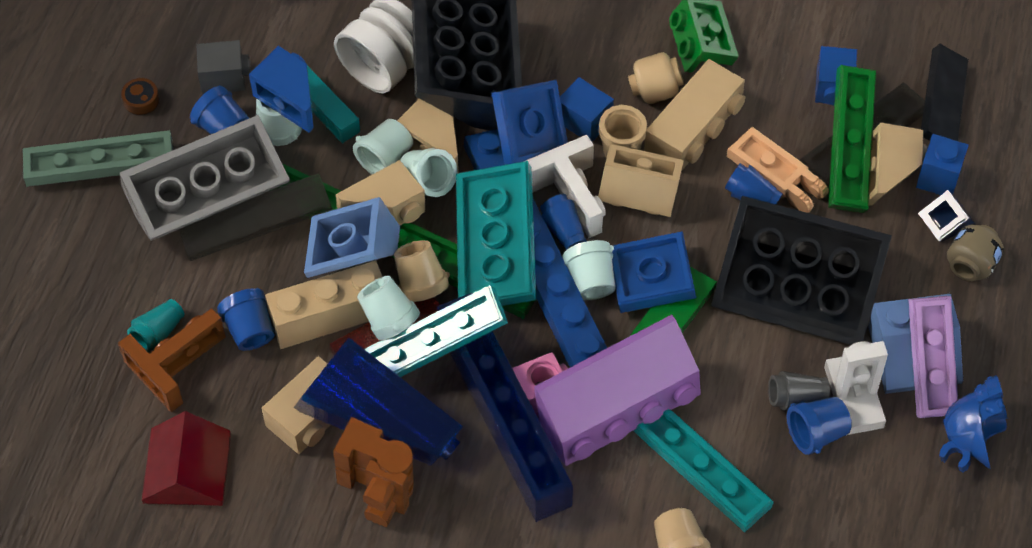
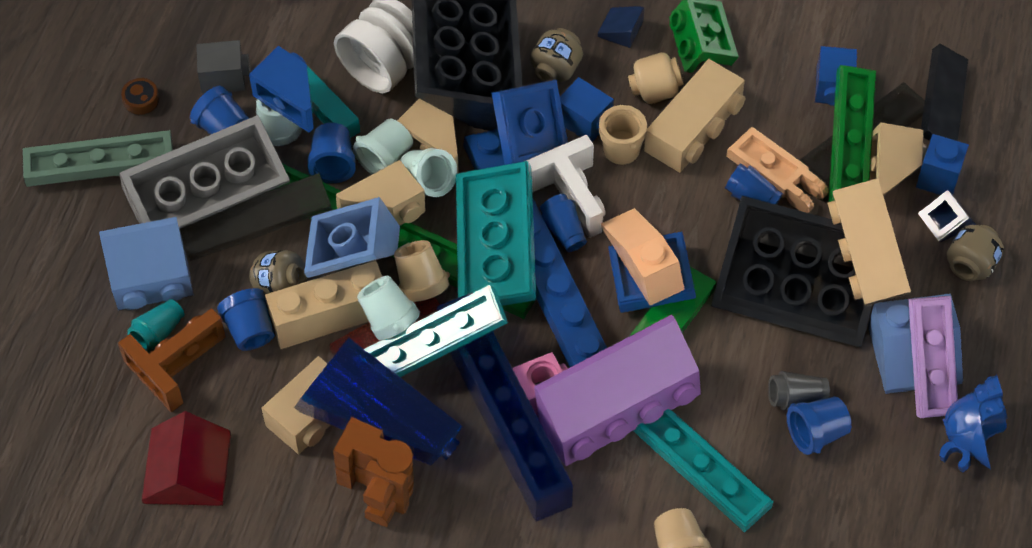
light aqua piece [562,240,616,300] -> none
tan brick [598,144,683,217] -> none
white bracket [824,341,888,435] -> none
none -> medium blue slope [99,217,194,310]
none -> dark tan head [249,250,307,294]
none -> blue piece [308,123,356,184]
none -> dark tan head [530,28,583,82]
none -> dark blue slope [597,6,644,48]
none -> light nougat slope [601,208,685,306]
none -> tan brick [827,178,911,306]

